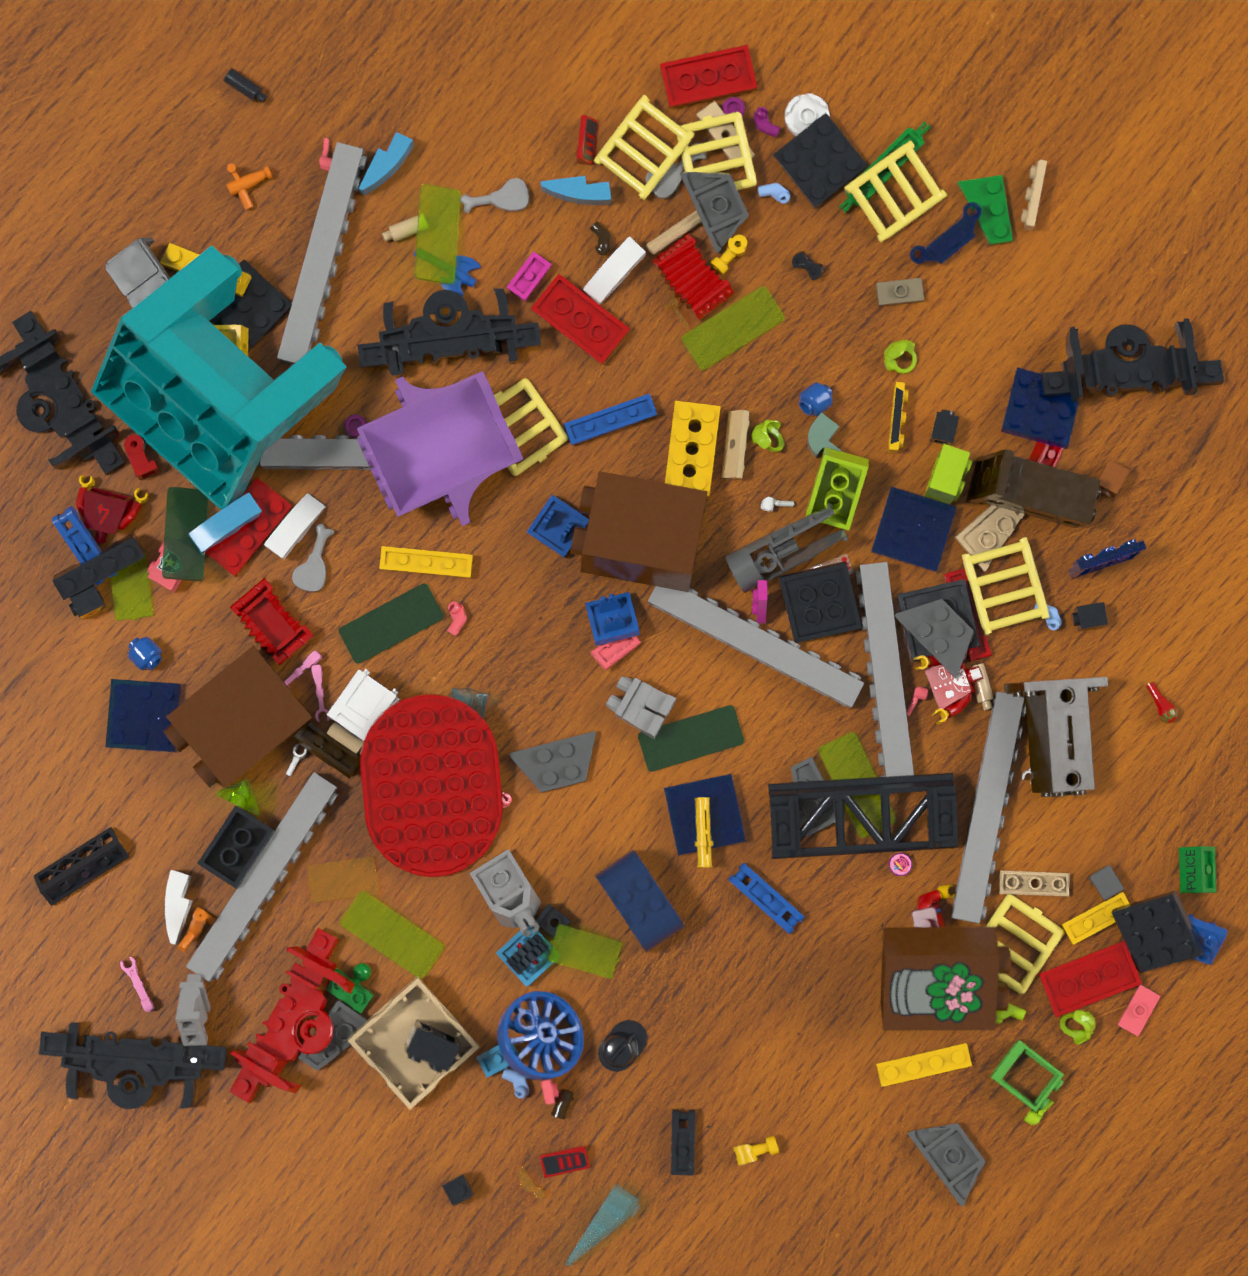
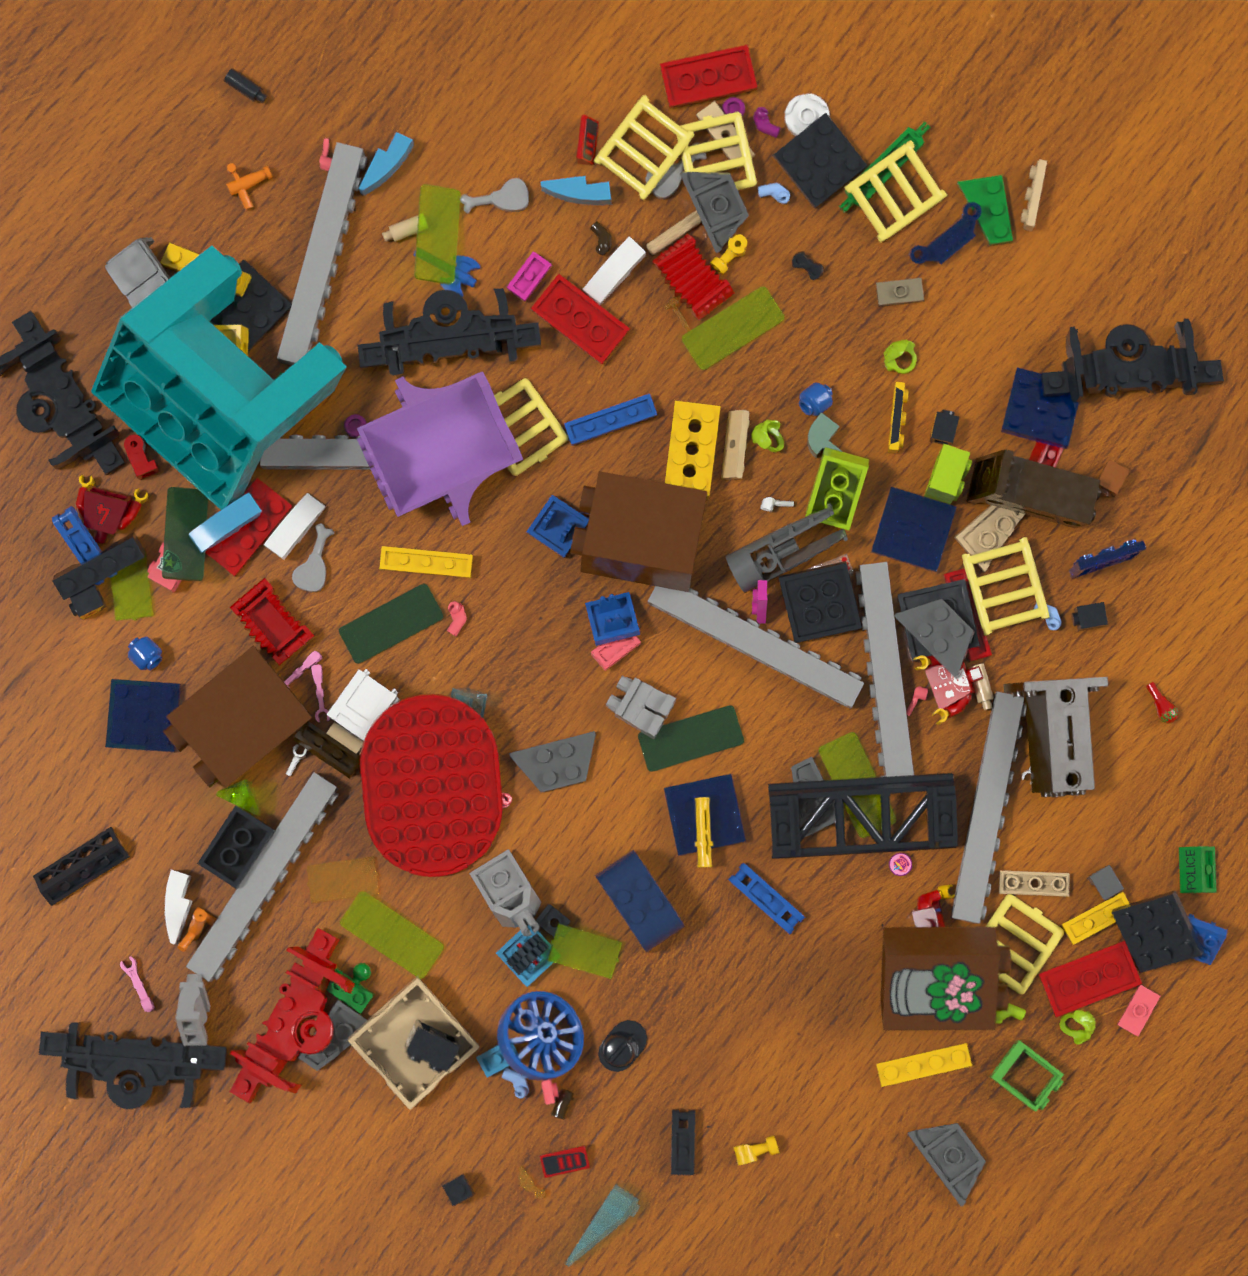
lime hand [1024,1099,1054,1125] -> none

